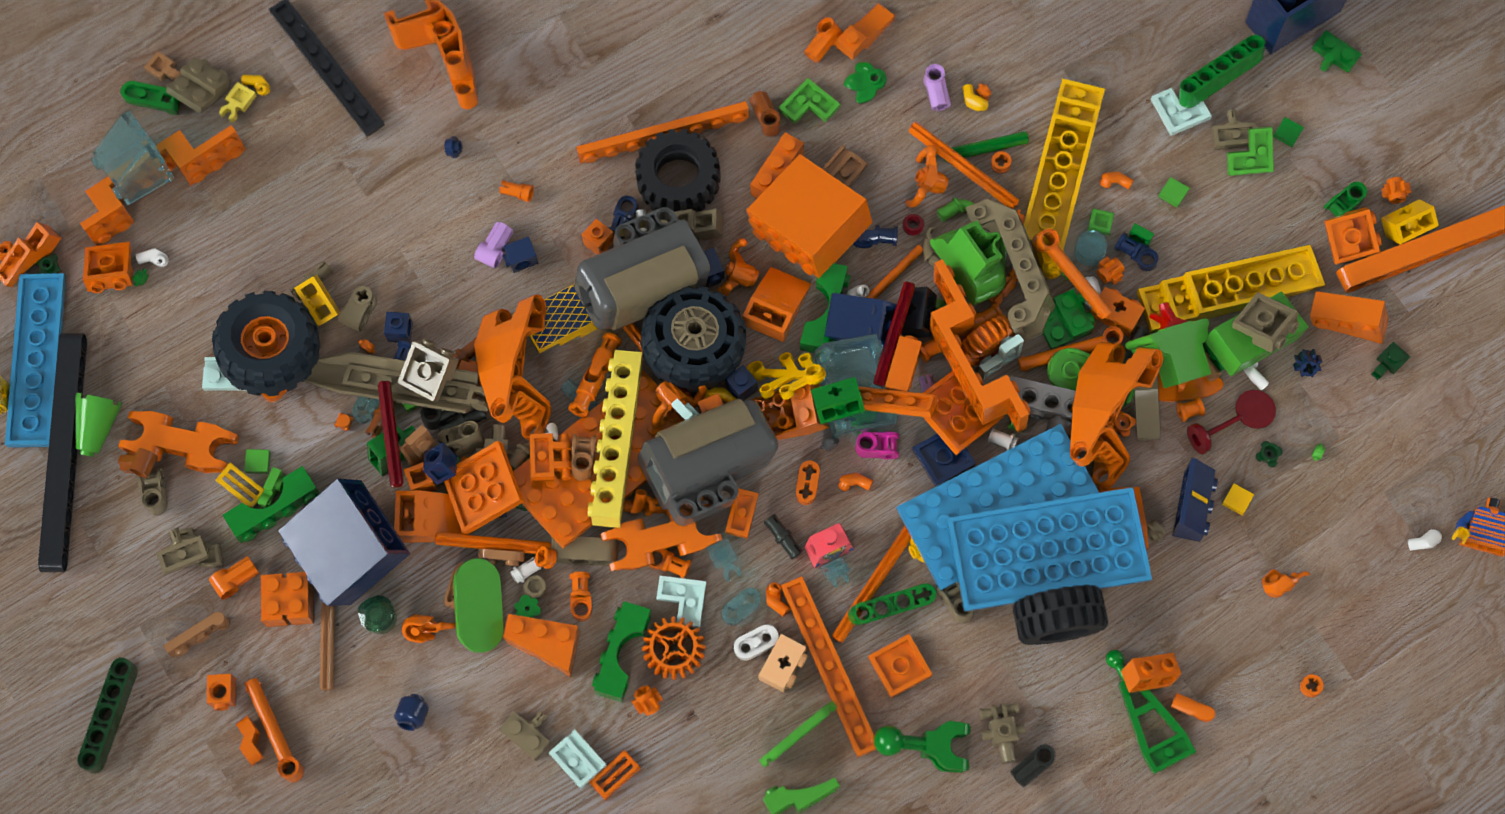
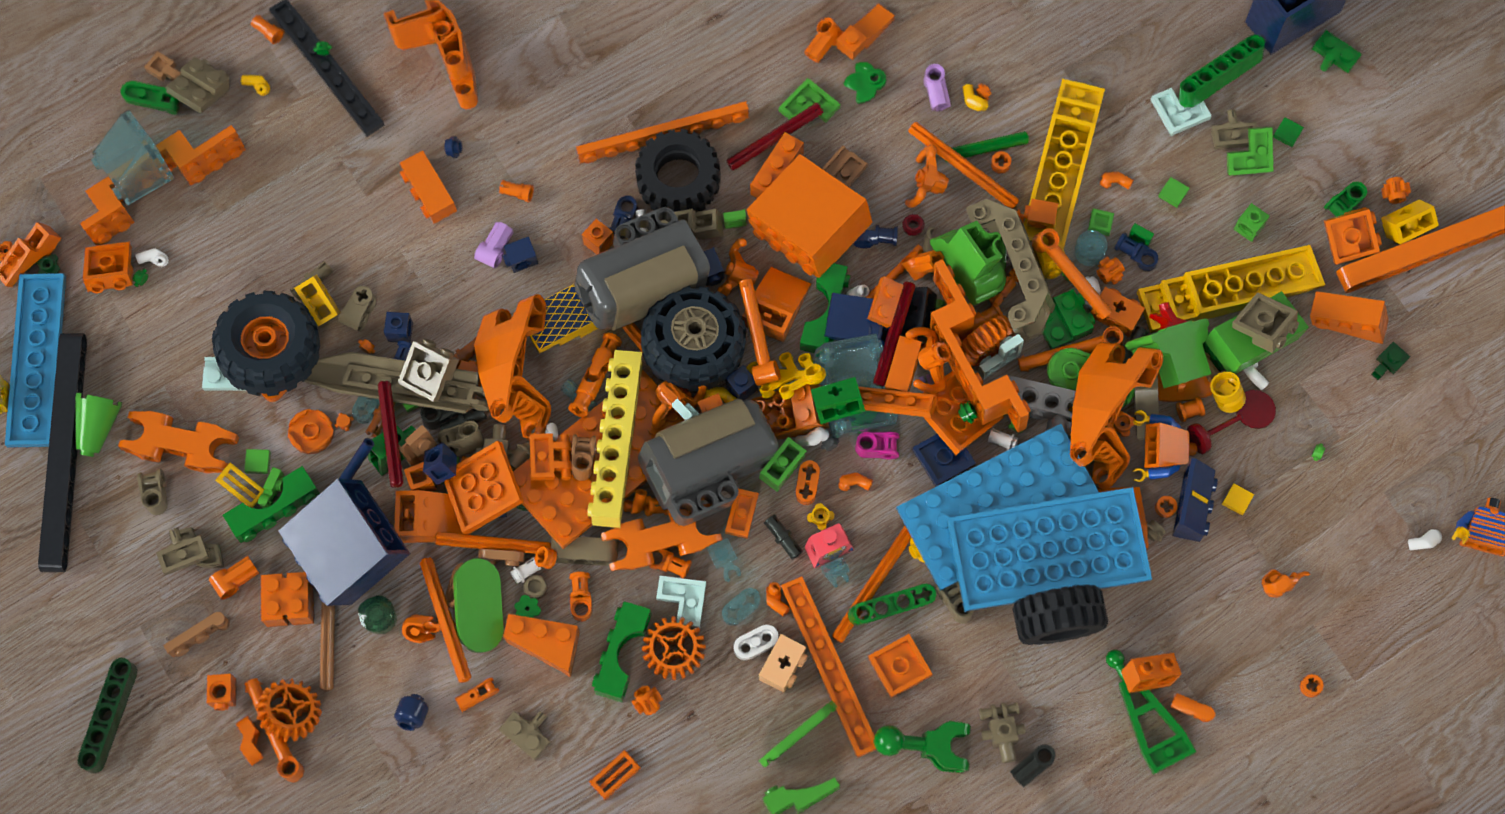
dark orange piece [118,448,158,478] -> none
light yellow plate [219,82,257,123] -> none
light aqua plate [549,729,607,789] -> none
dark orange piece [749,91,781,137] -> none
bright green piece [936,197,974,222] -> none
dark green plate [1256,441,1283,467] -> none
dark blue gear [1293,349,1323,377] -> none
none -> orange pin [251,15,284,44]
none -> orange gear [256,678,322,742]
none -> orange tile [288,409,334,454]
none -> green piece [314,41,332,55]
none -> dark blue piece [339,438,374,479]
none -> orange brick [399,150,457,224]
none -> orange axle [420,557,472,683]
none -> orange bar [455,677,500,712]
none -> bright green tile [723,210,747,229]
none -> dark red axle [726,103,823,170]
none -> orange piece [739,279,781,386]
none -> bright green brick [759,437,807,492]
none -> white arm [795,427,829,446]
none -> yellow plate [807,503,835,530]
none -> orange plate [867,276,904,328]
none -> orange piece [901,250,944,281]
none -> orange piece [905,327,951,393]
none -> green plate [958,401,978,424]
none -> orange brick [1023,199,1059,229]
none -> orange torso [1132,410,1197,482]
none -> orange bush [1155,496,1178,518]
none -> yellow wheel [1210,372,1246,413]
none -> bright green brick [1234,203,1270,242]

